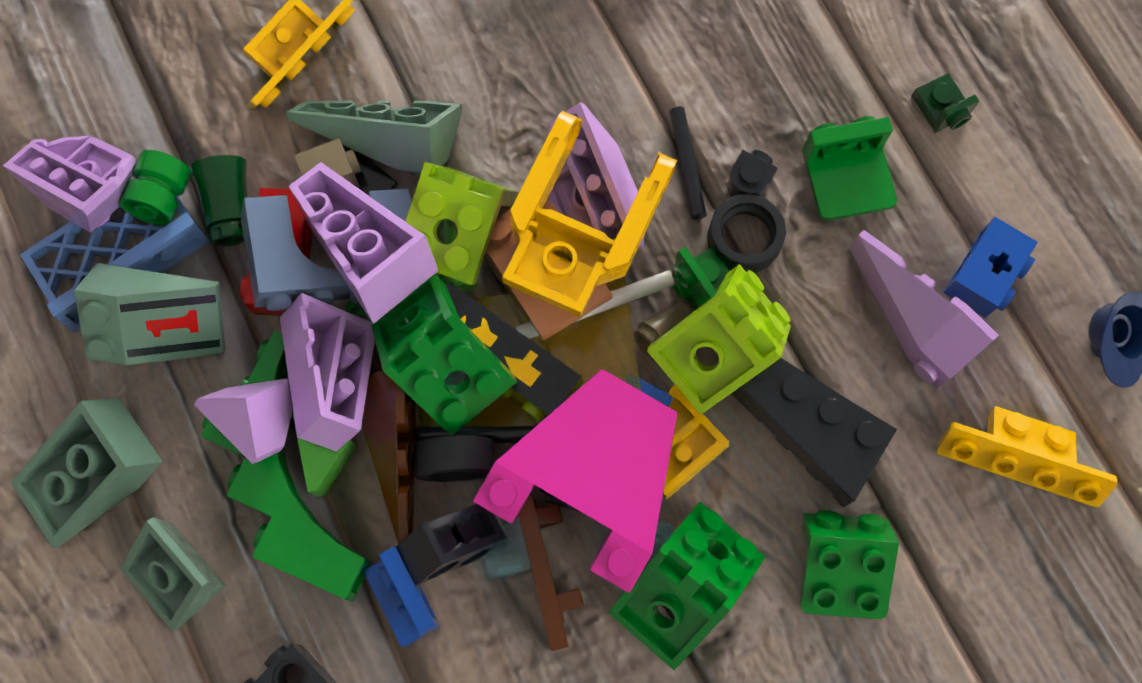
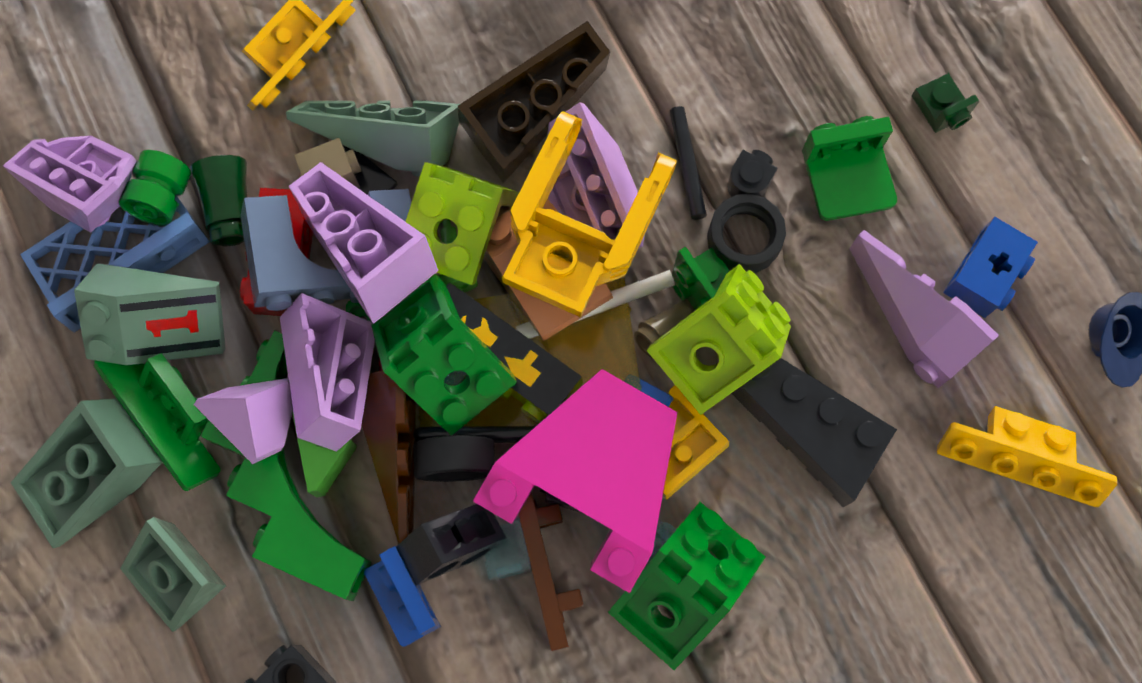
green bracket [800,510,899,619] -> none
none -> green bracket [93,353,221,491]
none -> dark brown wedge [458,21,610,183]

